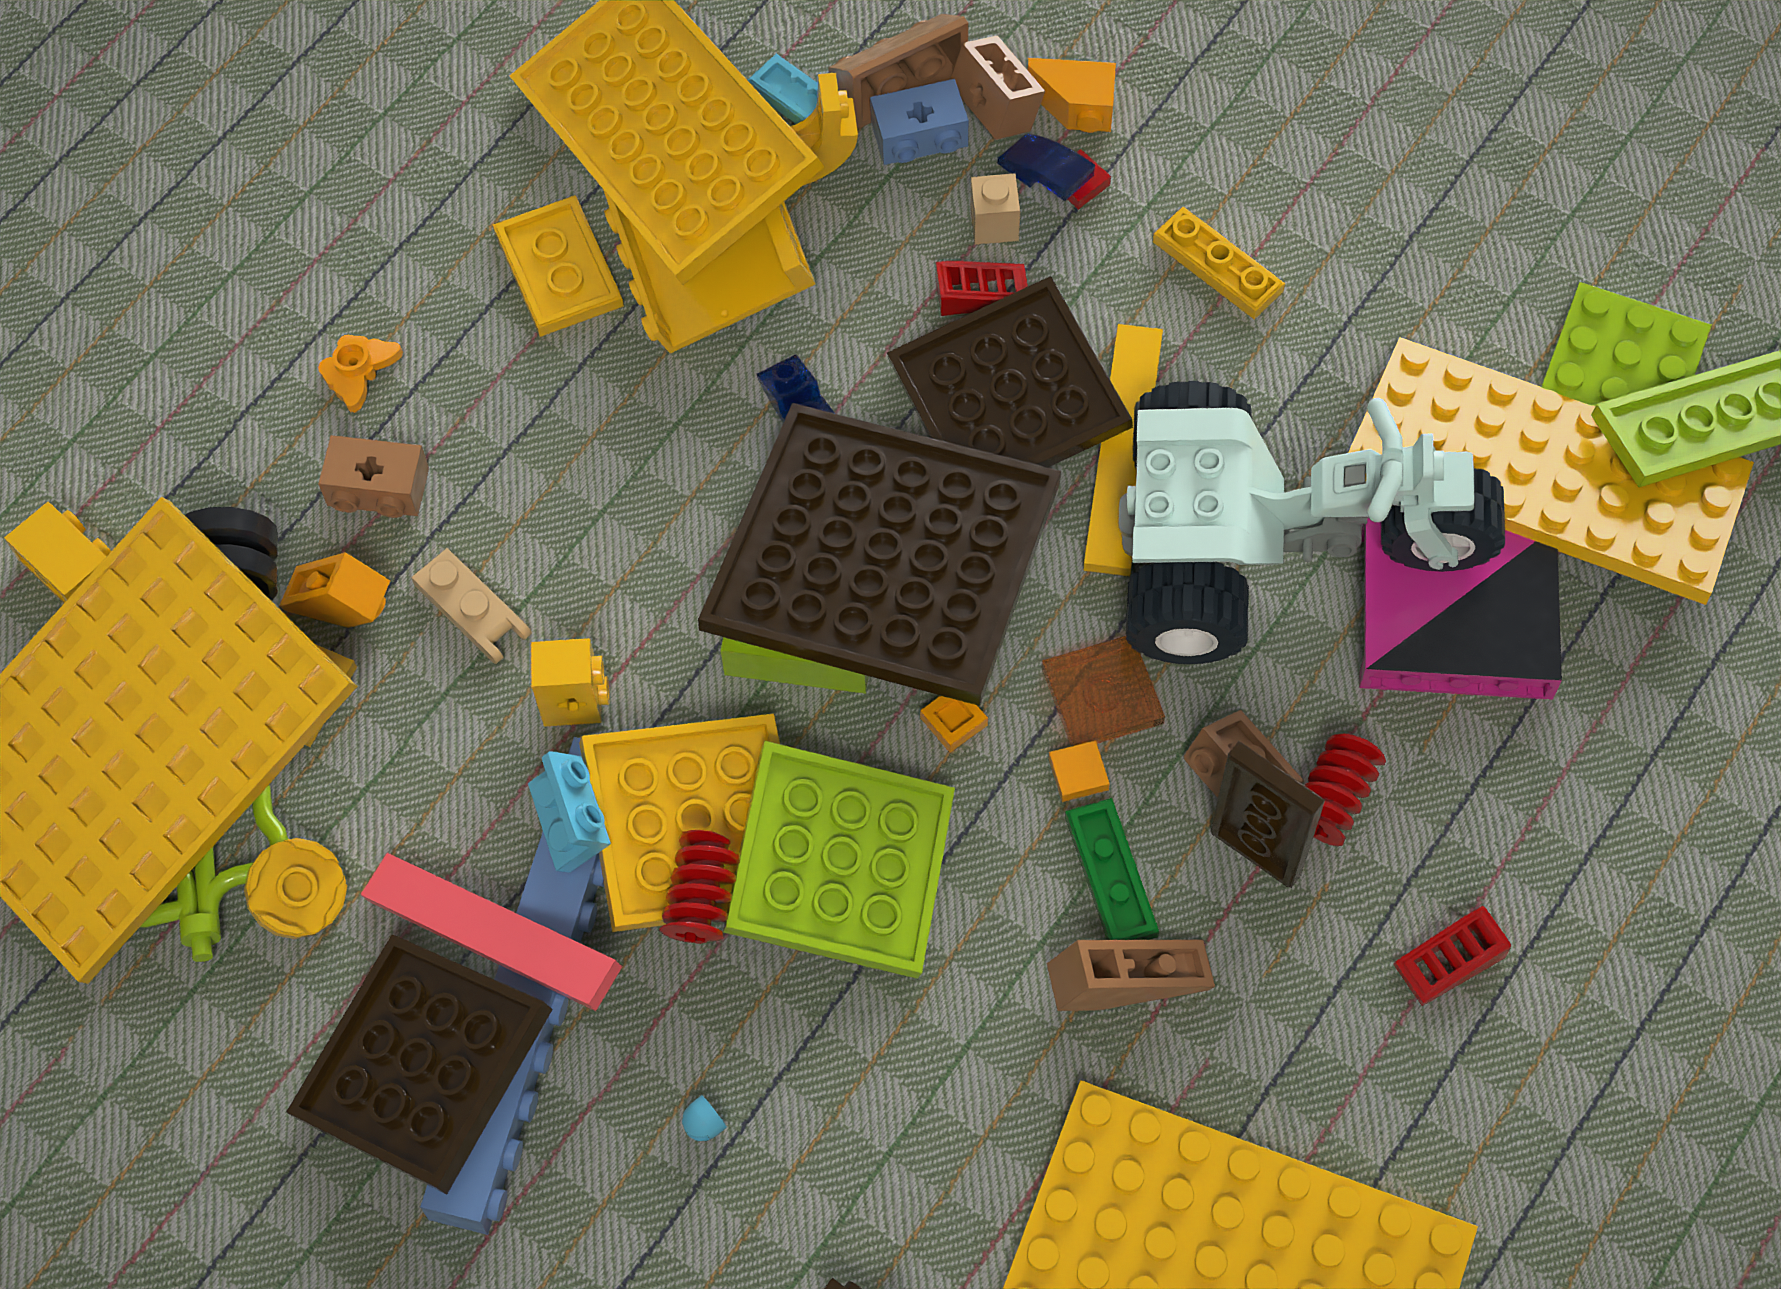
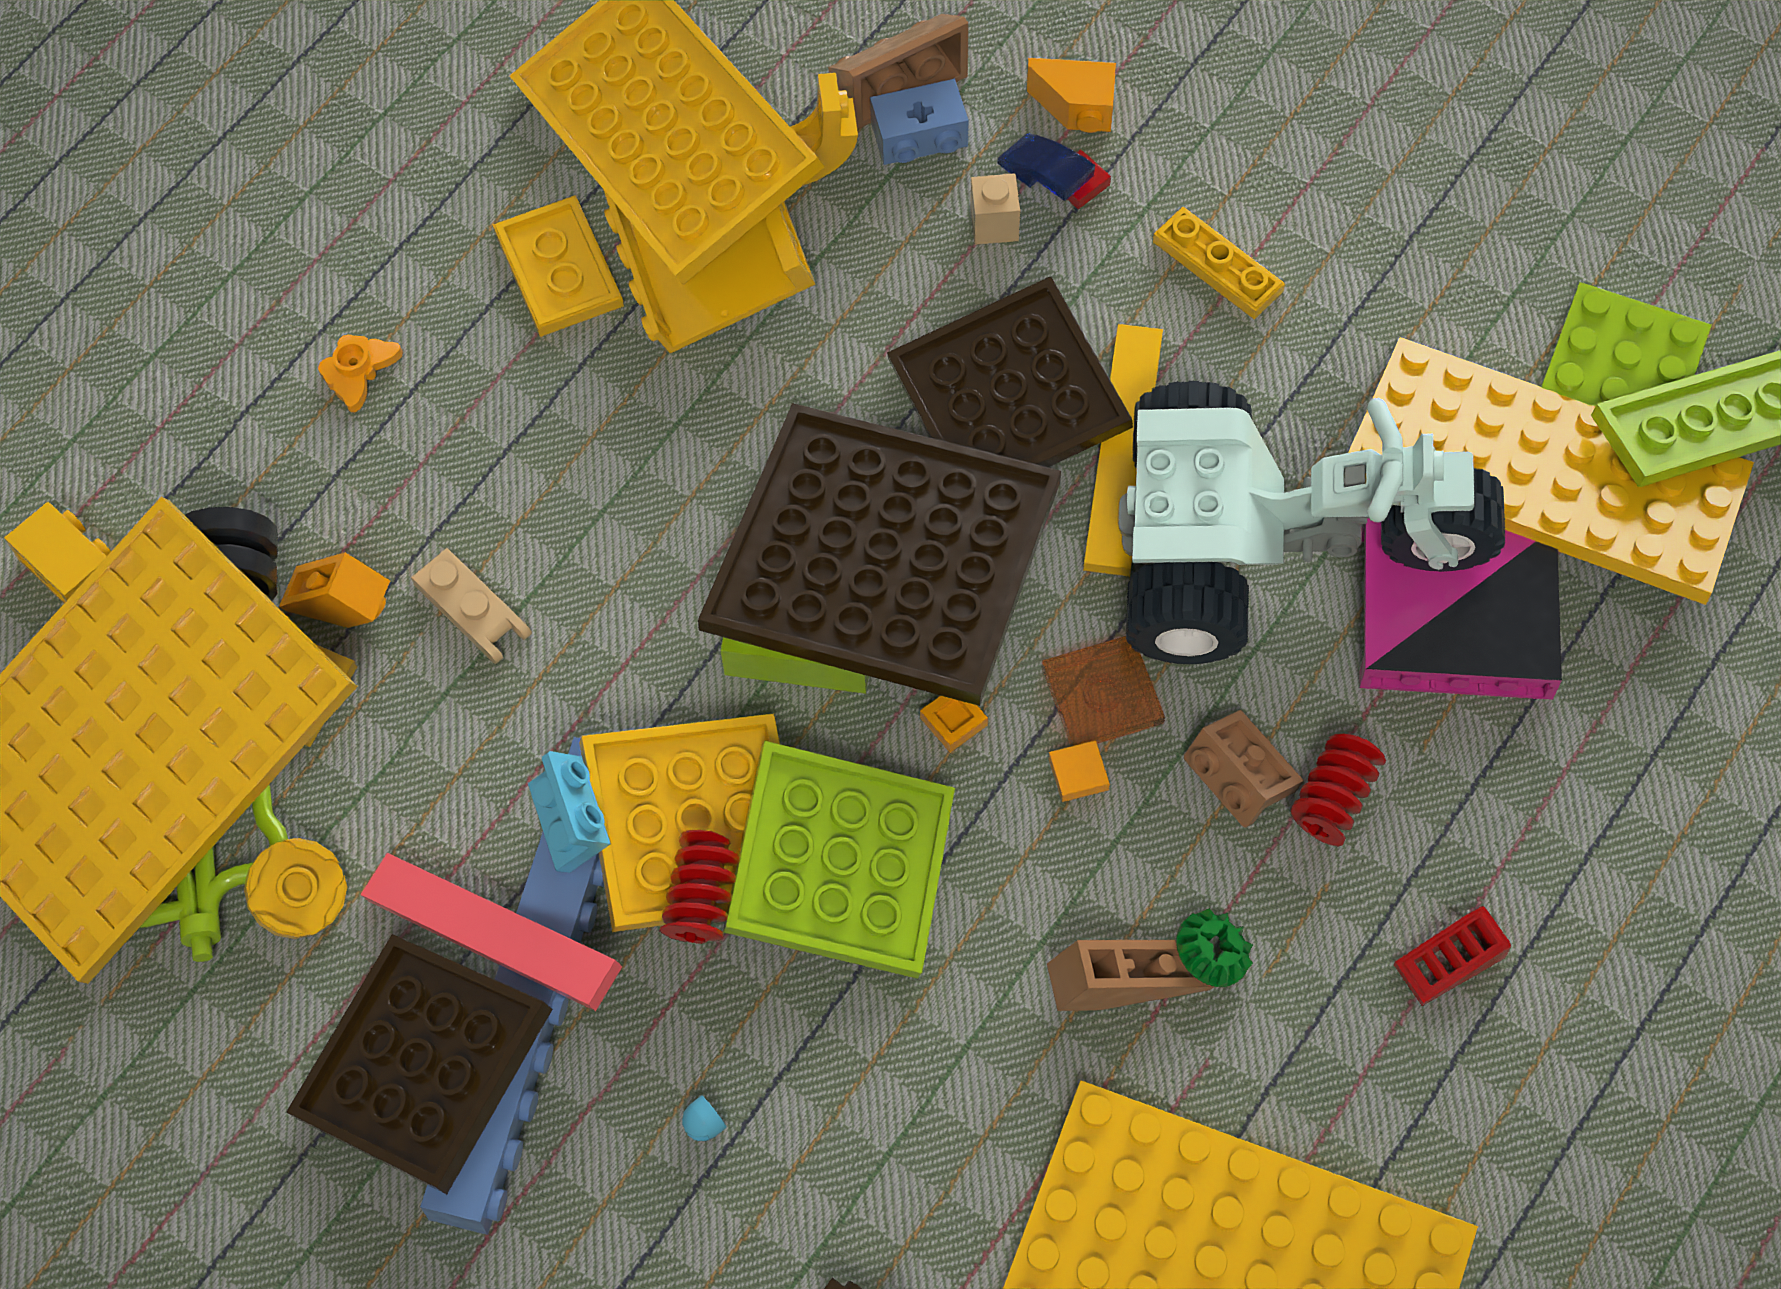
medium nougat brick [318,435,429,518] -> none
yellow brick [531,638,610,727] -> none
medium azure plate [748,54,818,124] -> none
clear blue slope [757,354,835,423] -> none
red slope [935,261,1028,316] -> none
medium nougat brick [950,35,1045,140] -> none
green tile [1065,798,1159,940] -> none
dark brown tile [1210,741,1325,888] -> none
none -> green gear [1176,908,1253,987]

